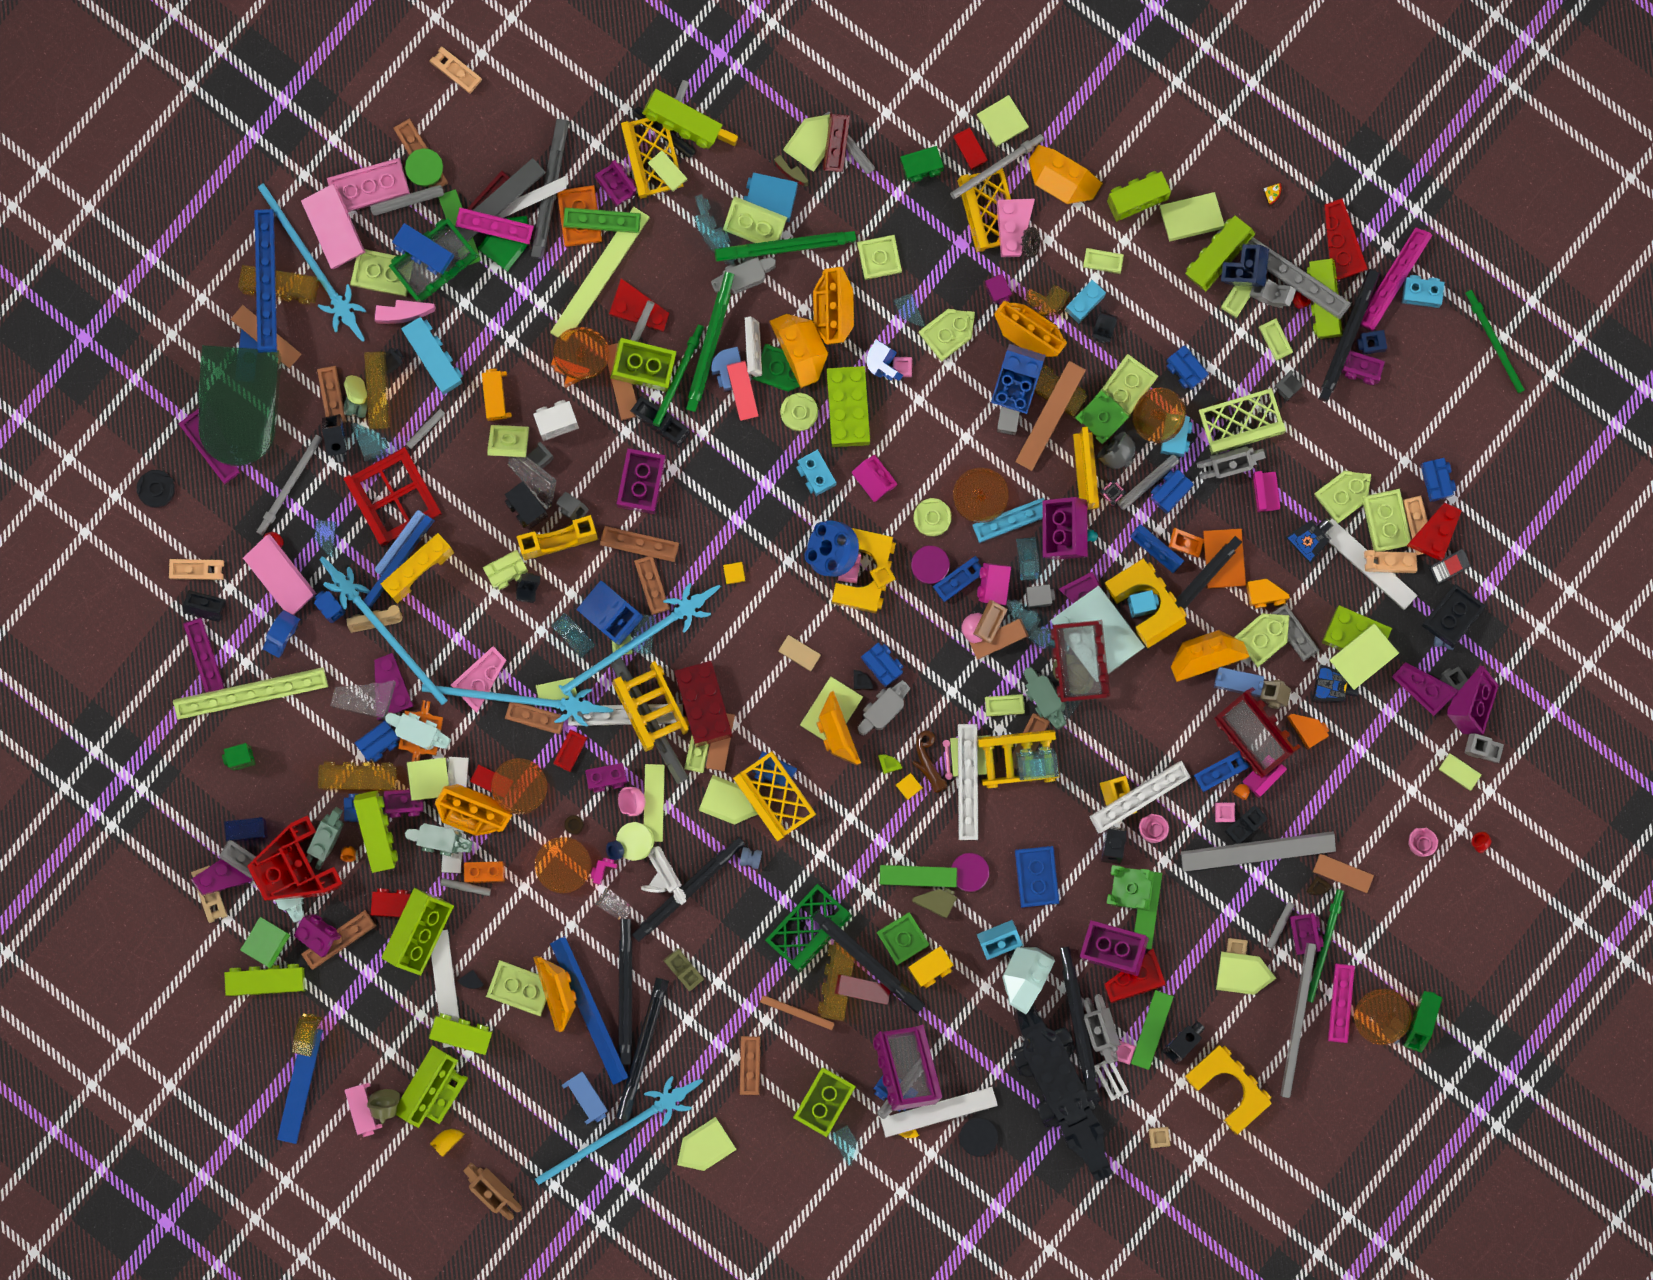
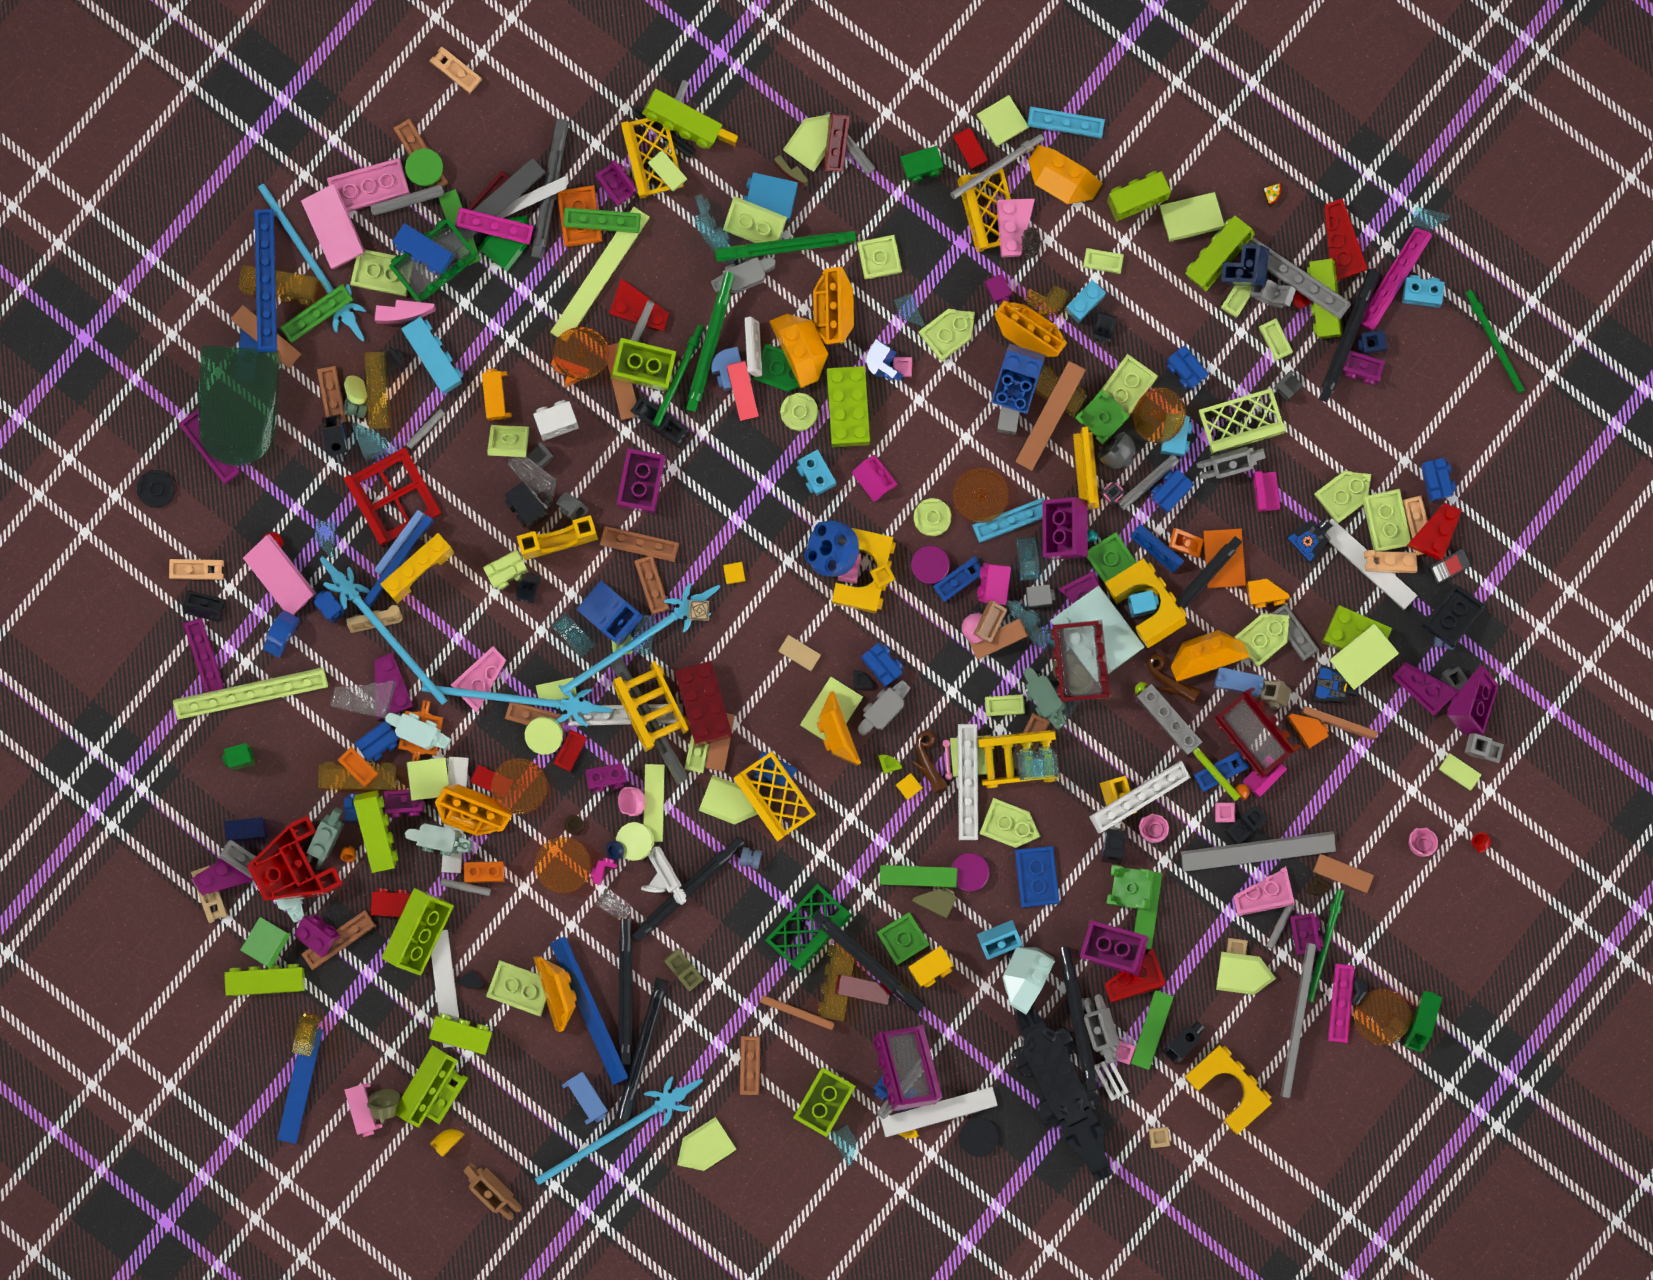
light grey bar [256,435,322,536] -> none
none -> bright green tile [280,284,354,343]
none -> orange tile [338,747,379,787]
none -> yellowish green tile [525,716,563,755]
none -> tile [689,601,709,621]
none -> yellowish green tile [980,798,1040,848]
none -> medium azure tile [1027,107,1105,139]
none -> bright green tile [1086,532,1137,585]
none -> light grey piece [1135,682,1241,801]
none -> reddish brown plant [1147,654,1201,704]
none -> bright pink wing [1234,867,1295,916]
none -> nougat tile [1301,706,1378,740]
none -> black arm [1351,977,1368,1006]
none -> clear light blue tile [1411,207,1450,230]

